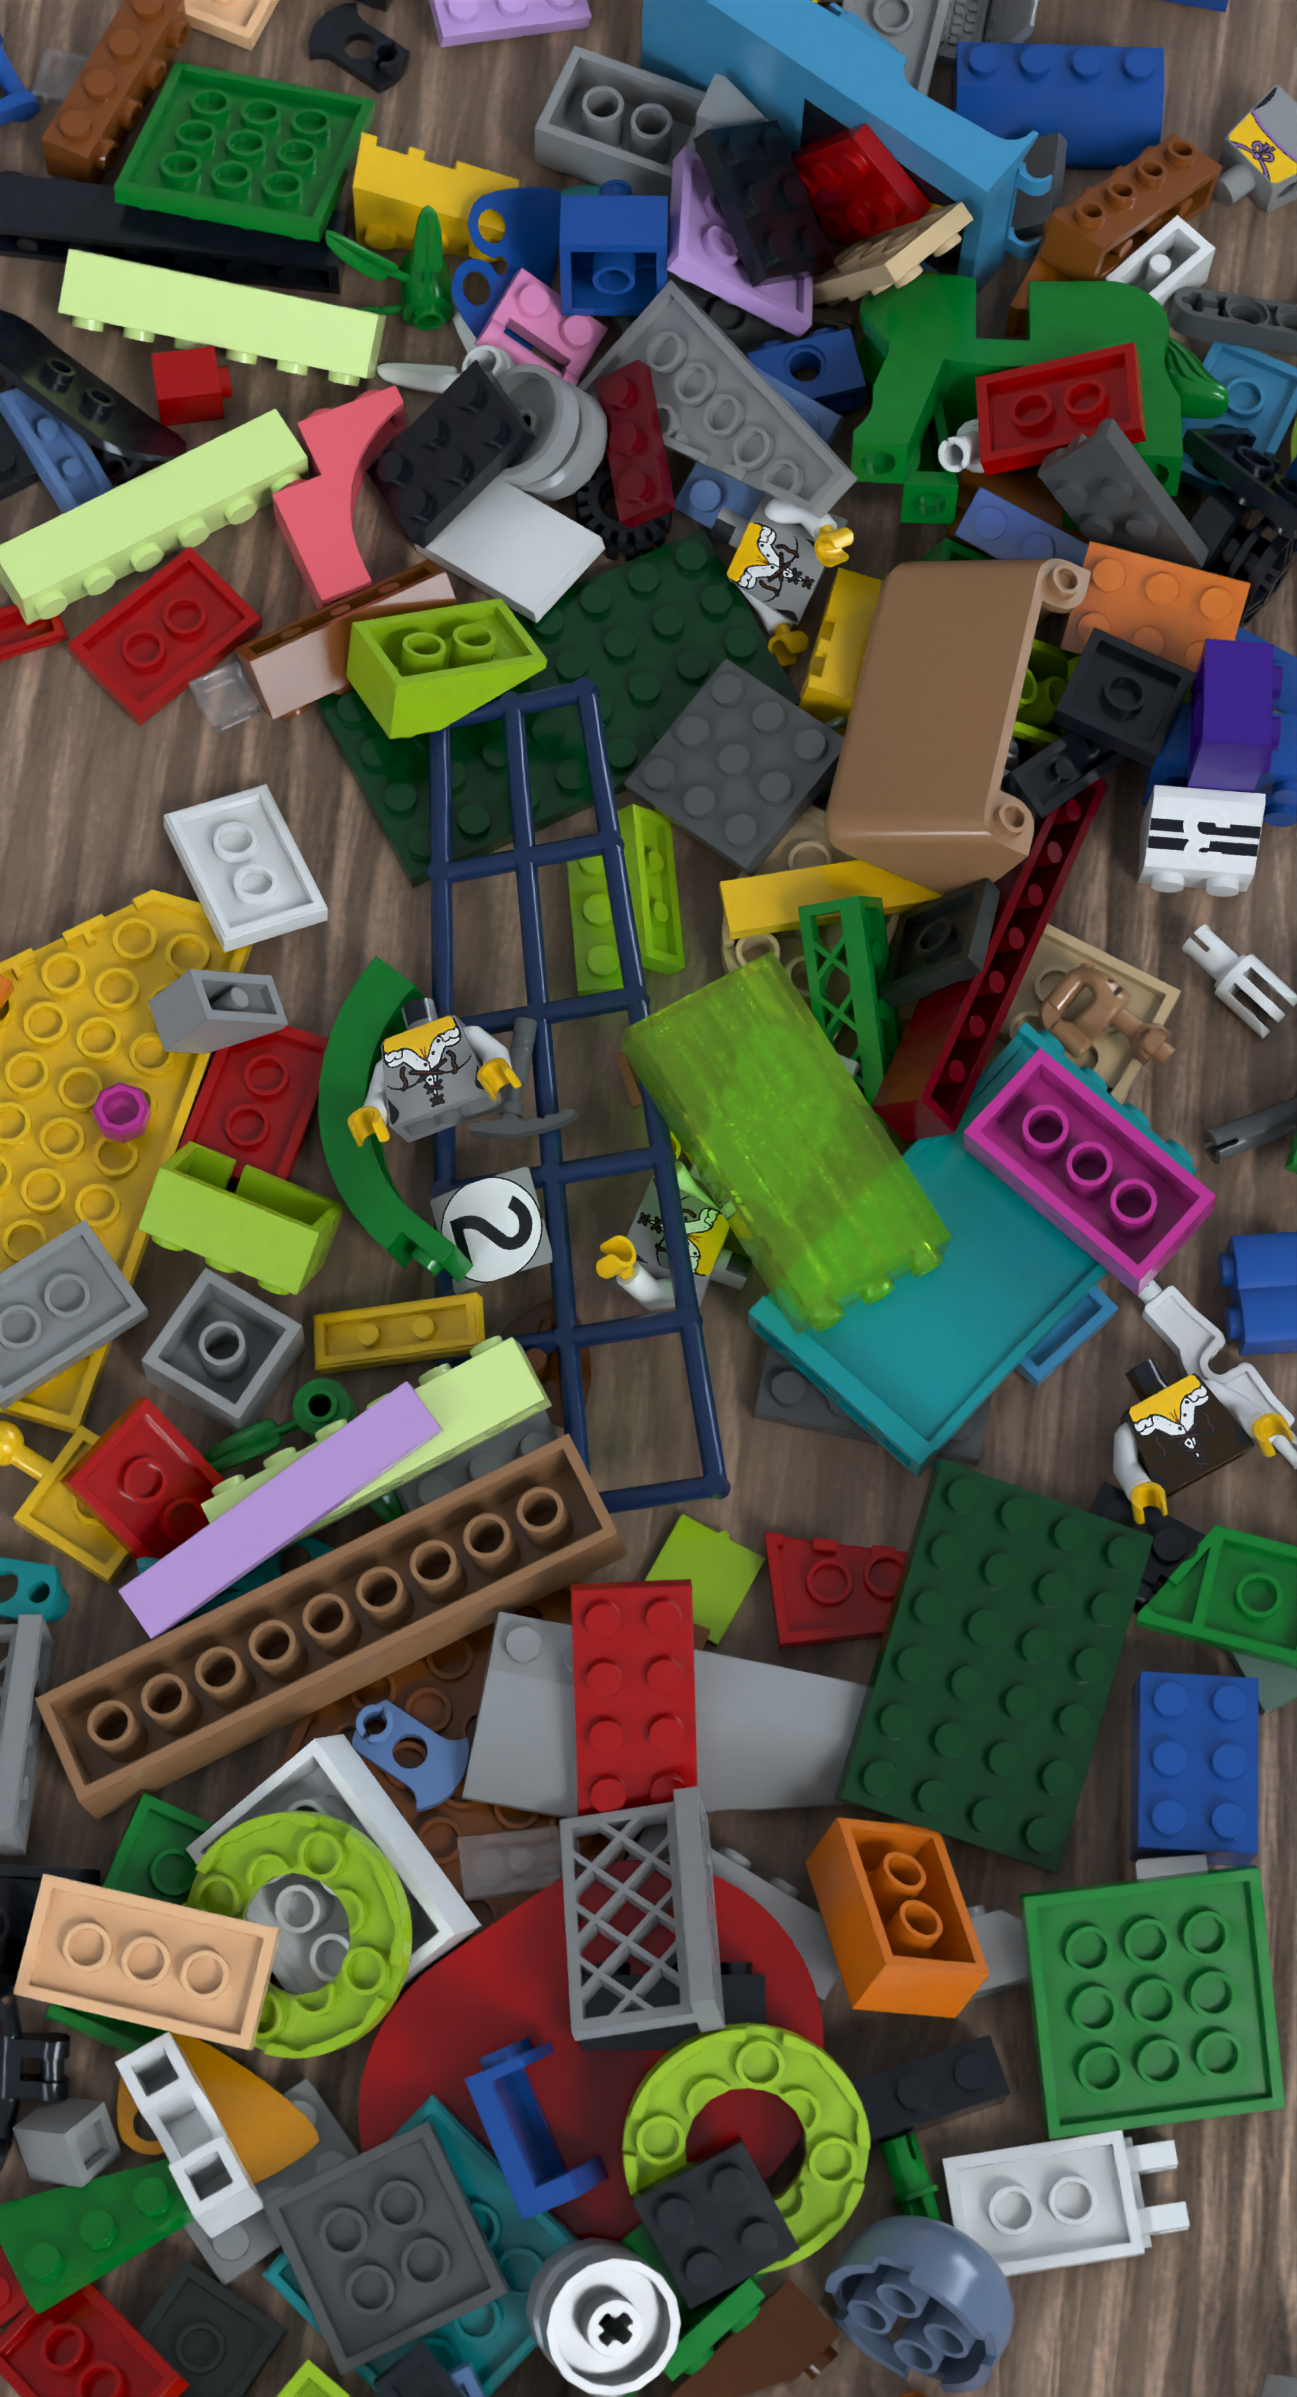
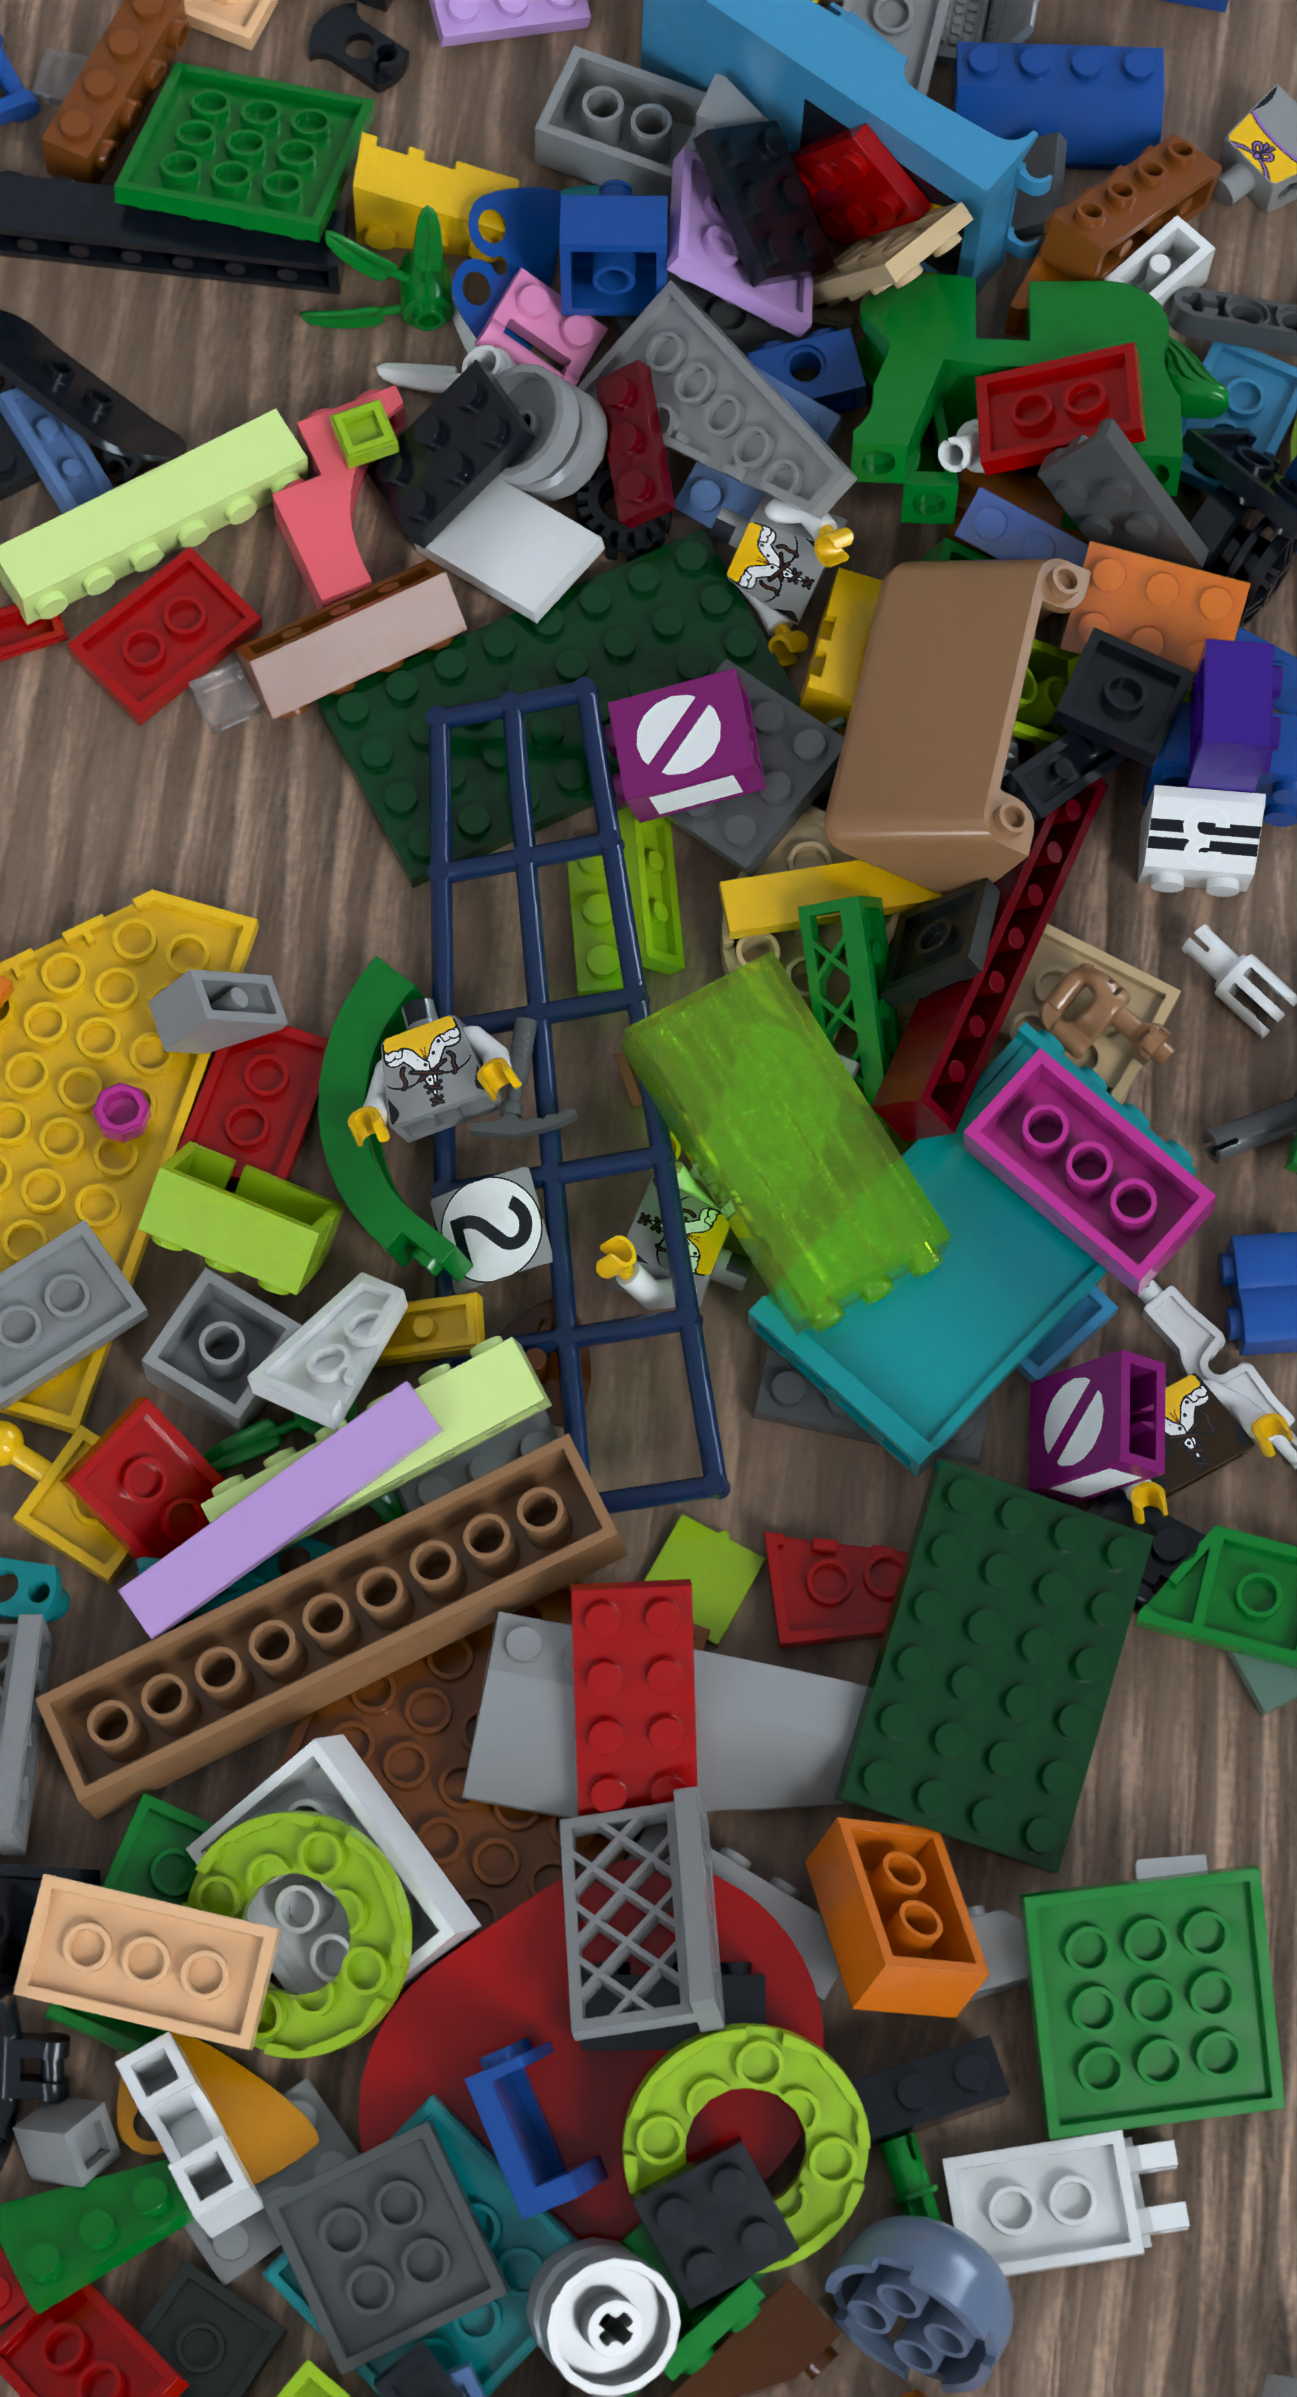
yellowish green brick [58,249,387,387] -> none
red brick [151,346,232,426] -> none
white tile [164,784,328,952] -> none
lime slope [346,598,547,739] -> none
medium blue piece [352,1699,469,1812] -> none
clear plate [457,1826,581,1901] -> none
blue brick [1129,1671,1259,1866] -> none
none -> white wing [247,1272,408,1431]
none -> lime tile [329,399,399,469]
none -> magenta brick [604,668,767,823]
none -> magenta brick [1028,1349,1166,1504]

